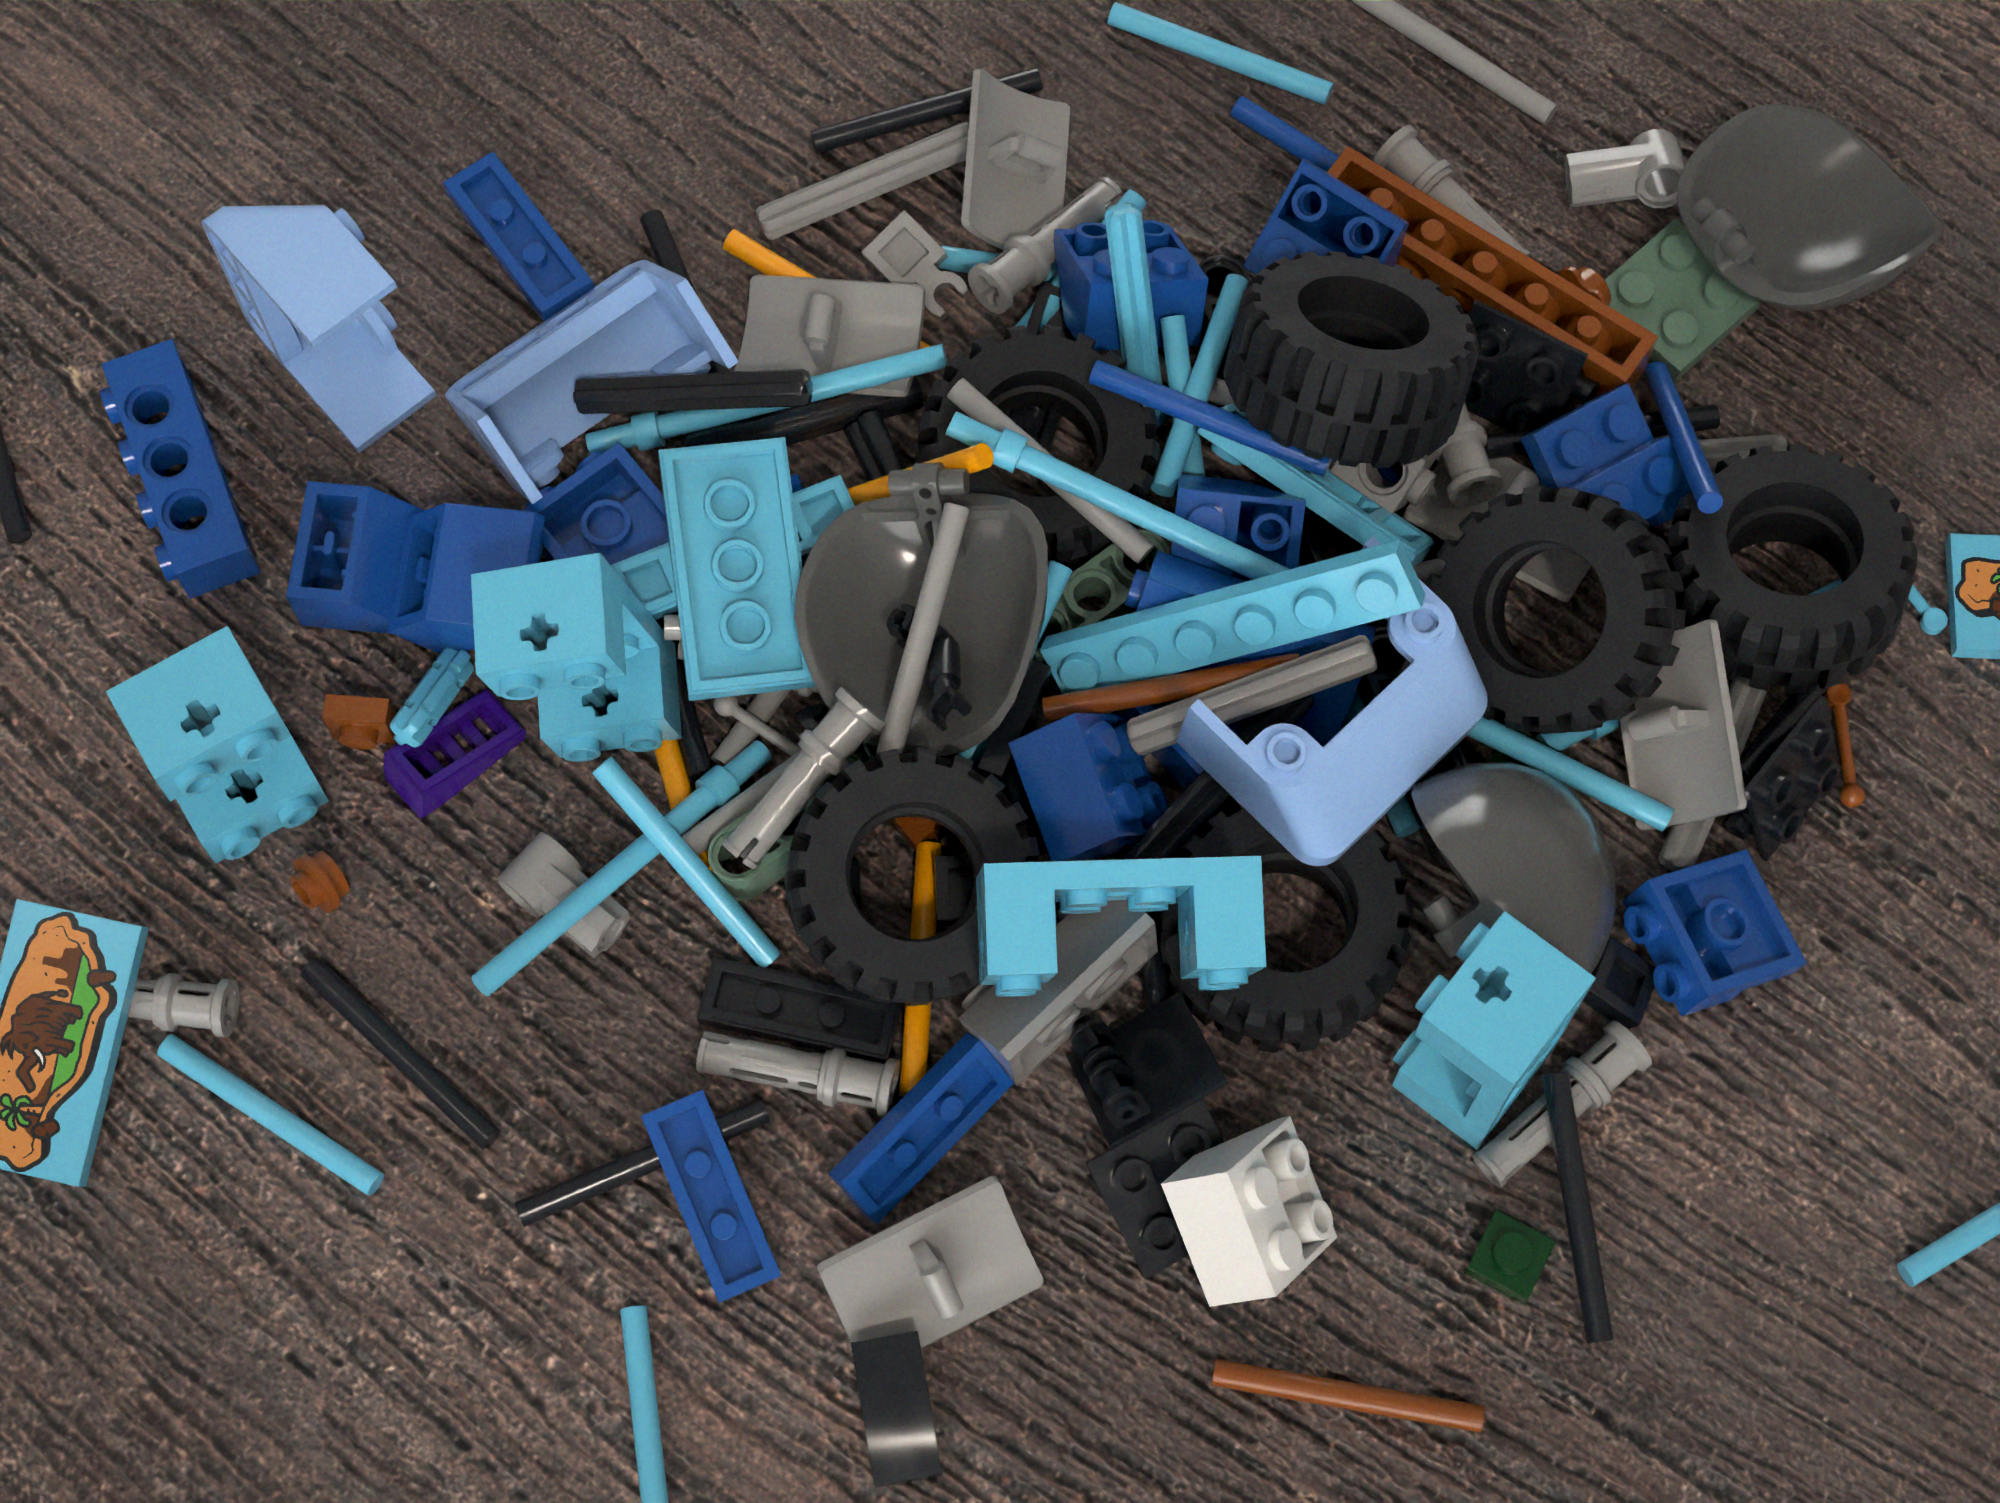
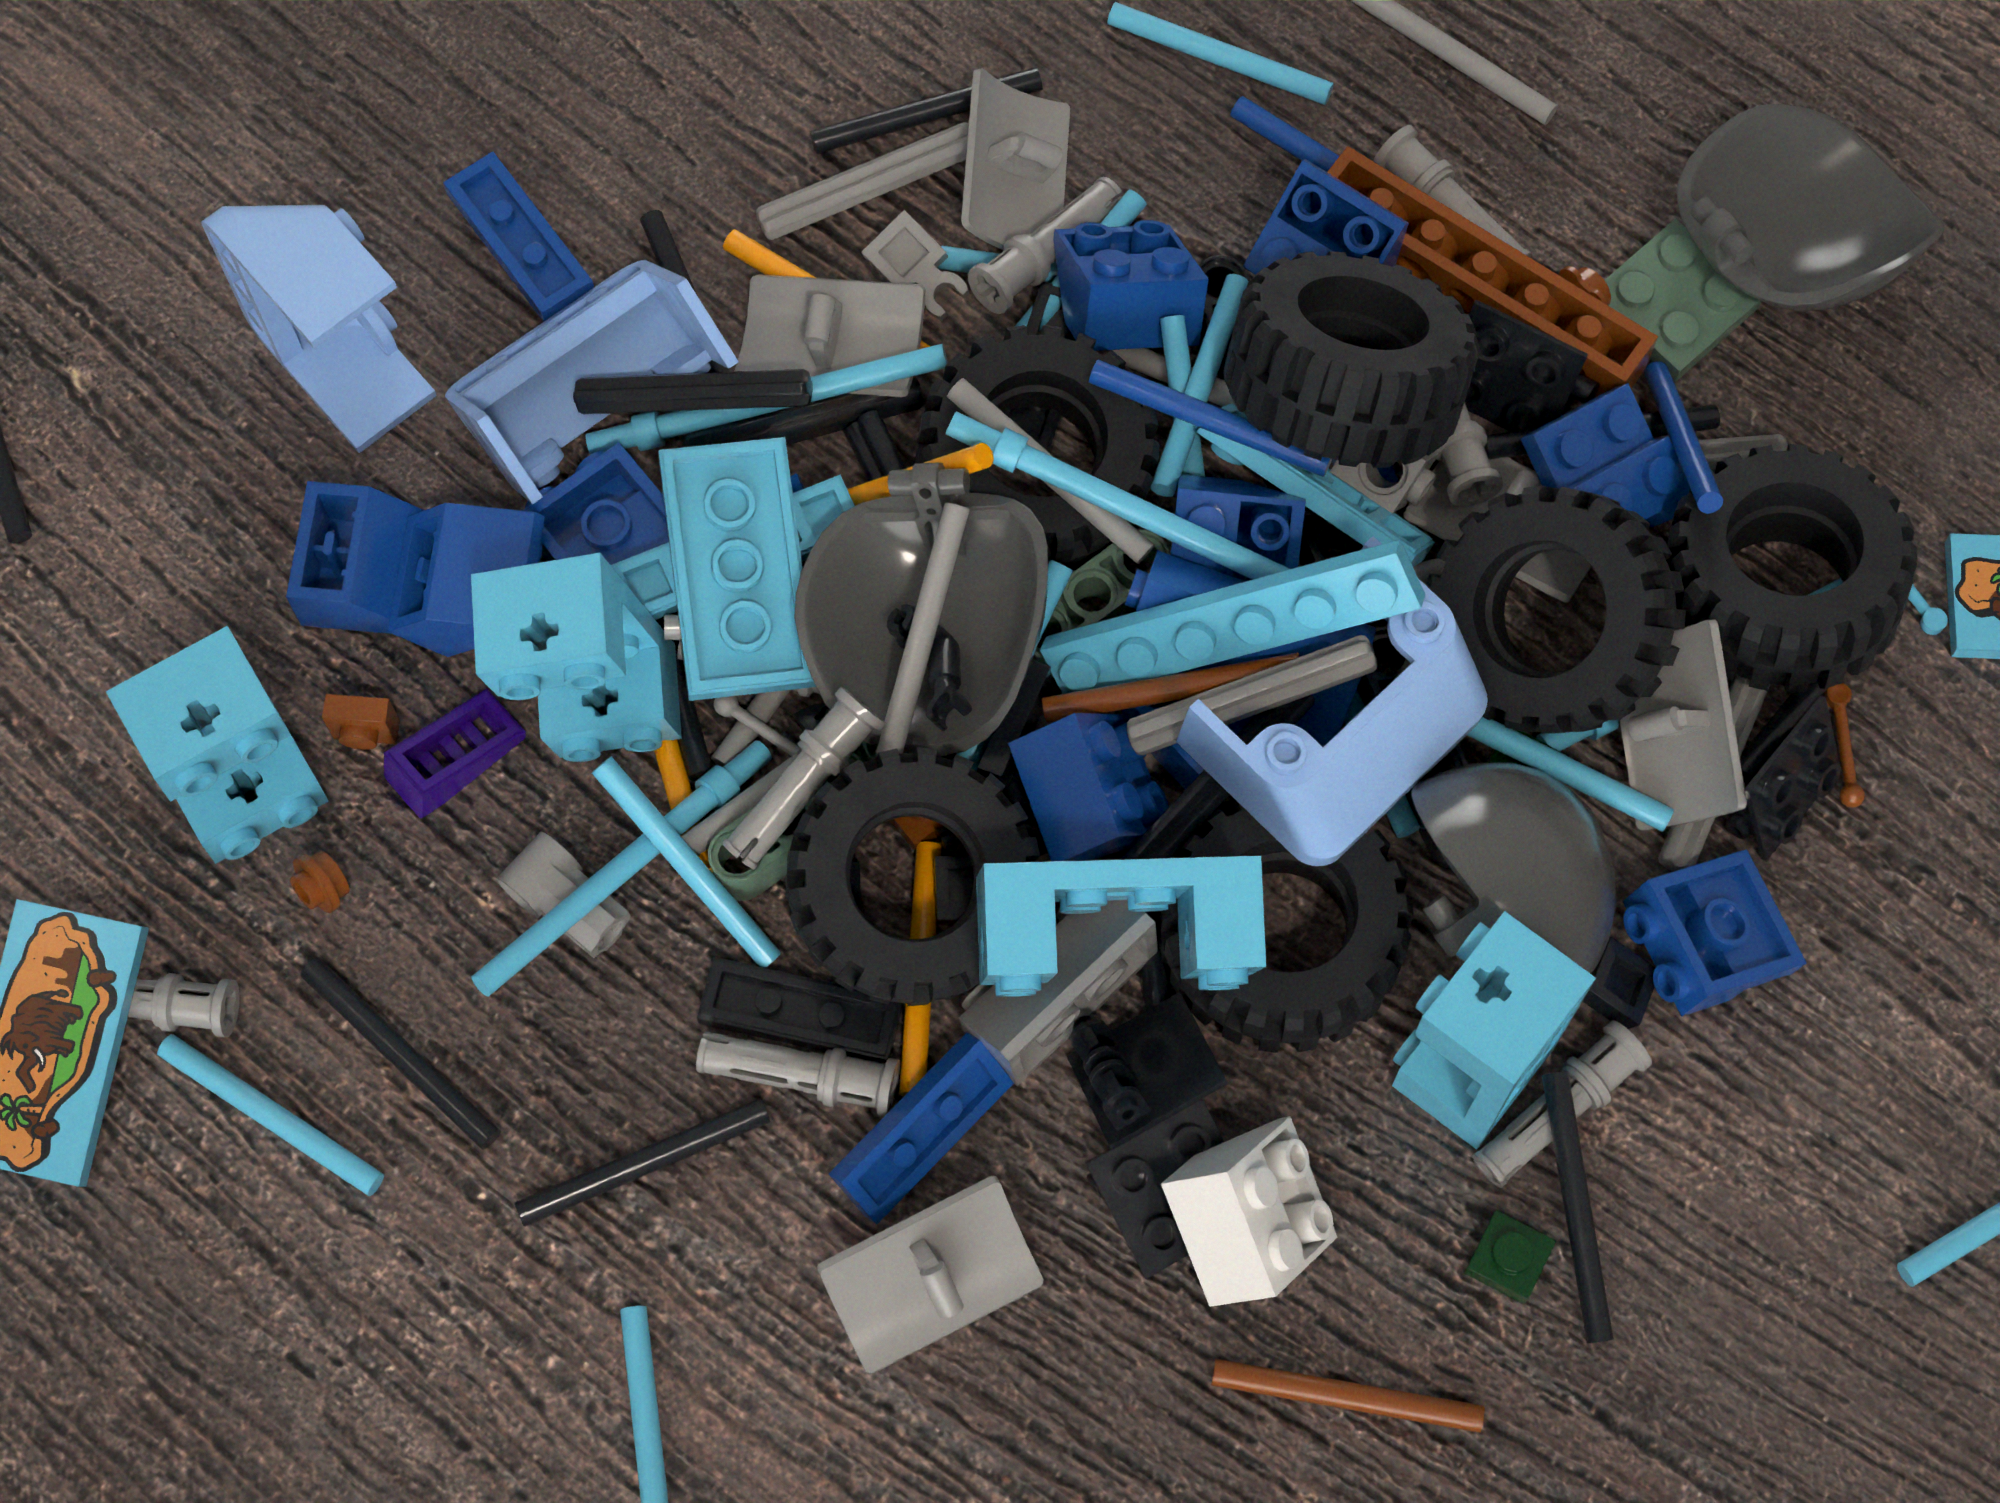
blue brick [99,339,261,599] -> none
medium azure axle [390,647,474,748] -> none
blue plate [641,1089,781,1303] -> none
black slope [851,1331,942,1488] -> none
medium azure axle [1104,202,1166,427] -> none
light grey piece [1564,129,1685,208] -> none

